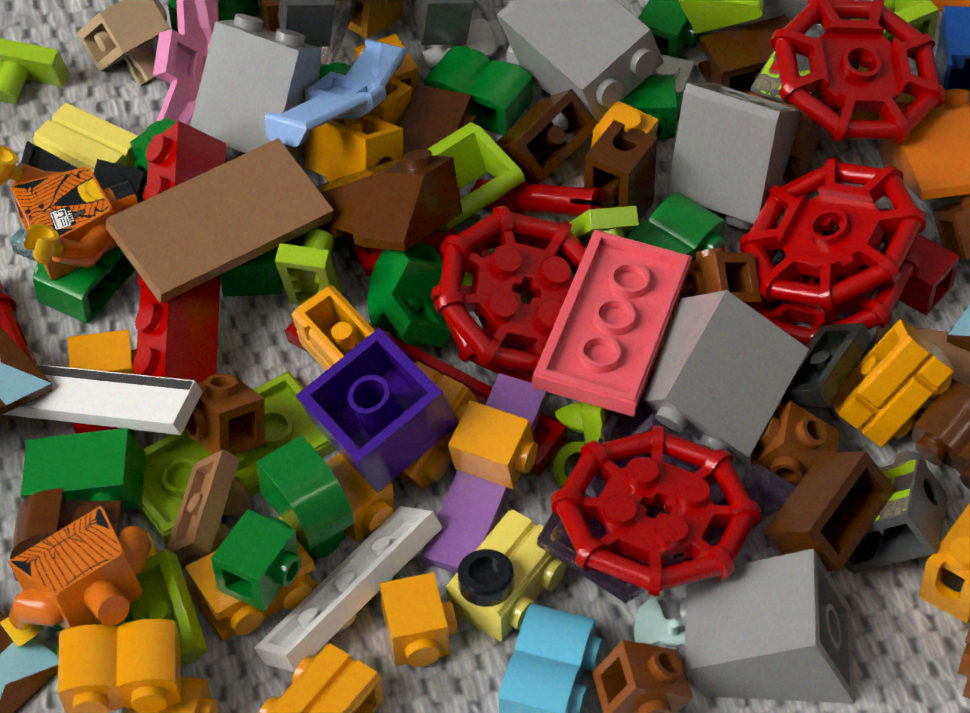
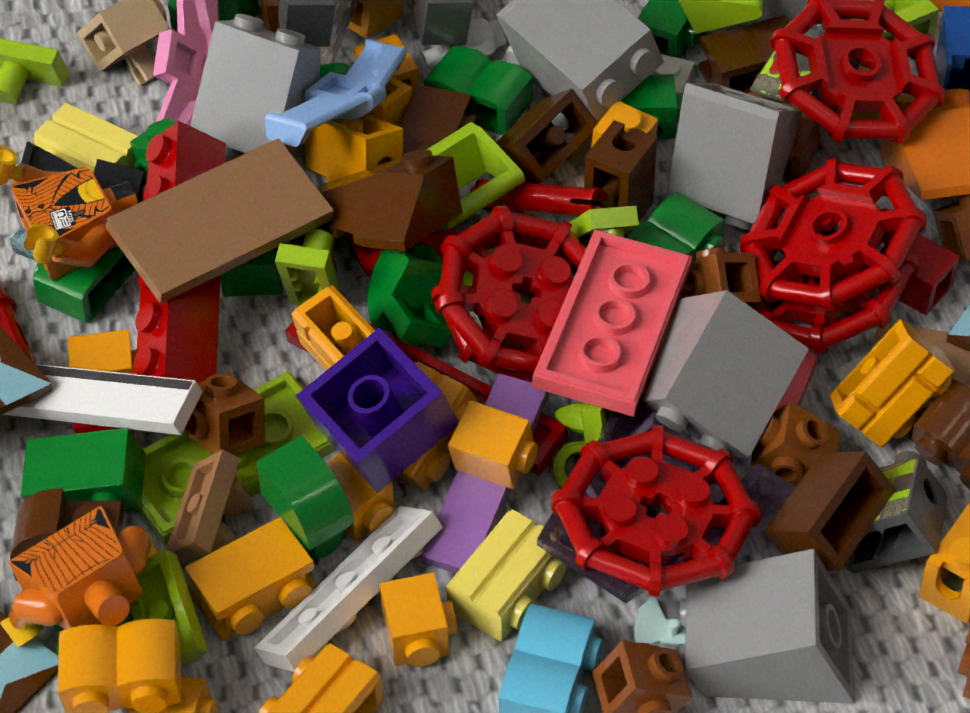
green brick [211,509,301,612] -> none
black tile [458,549,514,607] -> none
pearl dark grey plate [780,323,872,409] -> none

